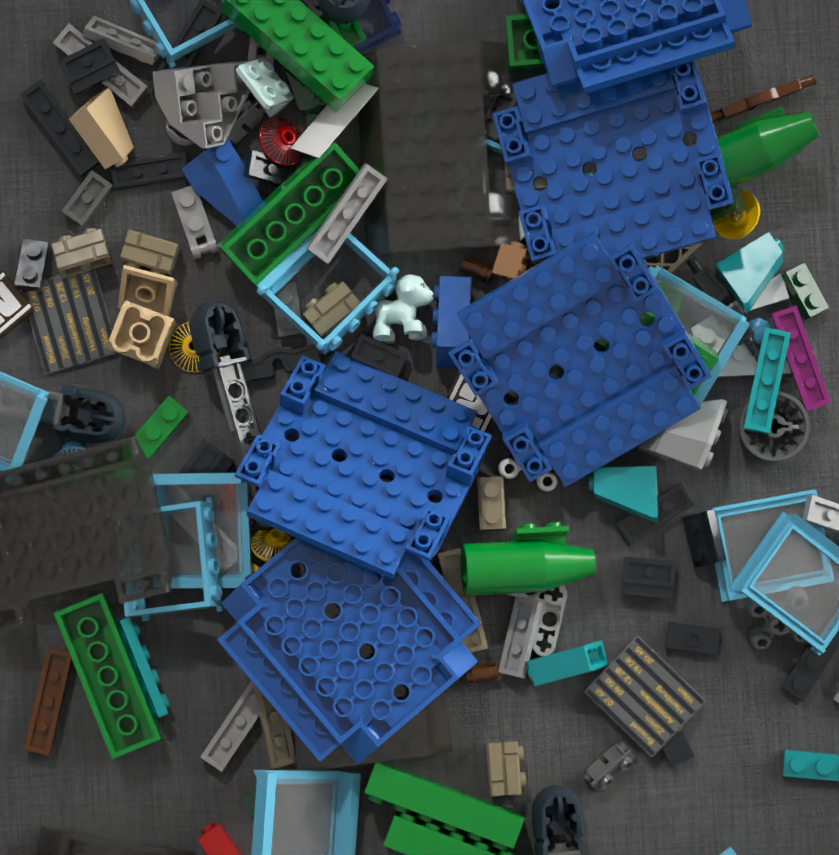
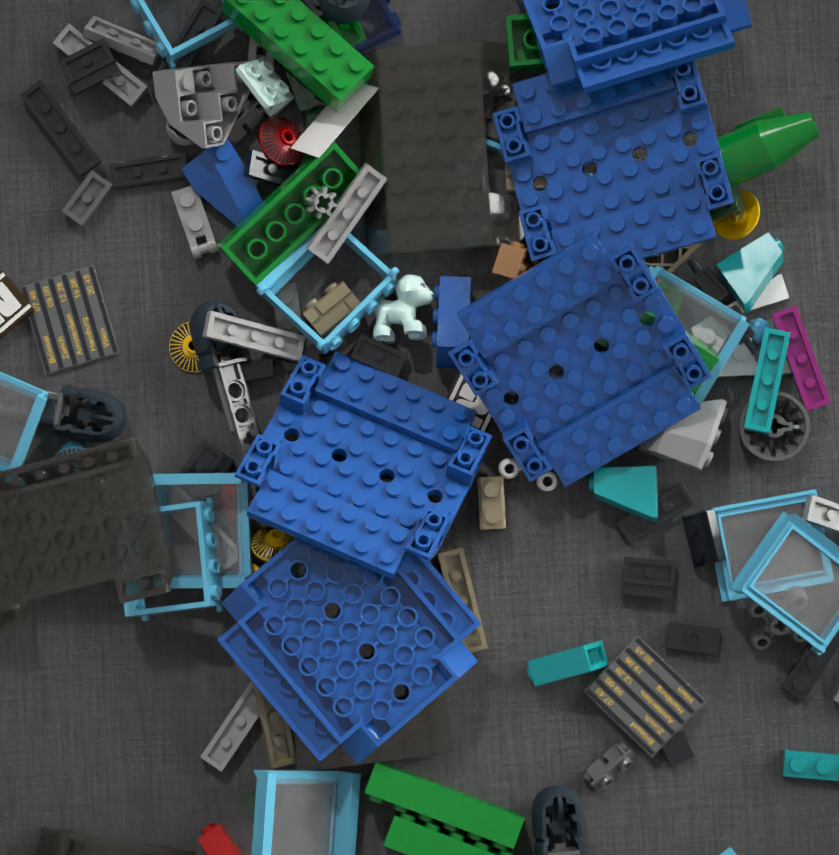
plate [14,239,50,292] -> none
reddish brown plate [24,648,72,755] -> none
dark tan brick [52,228,112,278] -> none
green brick [54,593,164,759] -> none
tan slope [69,87,134,169] -> none
green plate [102,396,189,491] -> none
tan piece [107,301,176,369] -> none
tan slope [118,265,178,316] -> none
teal plate [118,617,170,719] -> none
dark tan brick [120,230,180,276] -> none
reddish brown pin [460,256,494,282] -> none
green piece [460,522,596,596] -> none
reddish brown pin [465,662,498,685] -> none
dark tan brick [486,741,526,796] -> none
light grey plate [498,597,543,679] -> none
light grey beam [507,585,567,656] -> none
reddish brown piece [710,74,817,123] -> none
plate [781,263,829,320] -> none
none -> light grey plate [202,311,305,362]
none -> light grey gear [305,186,338,219]

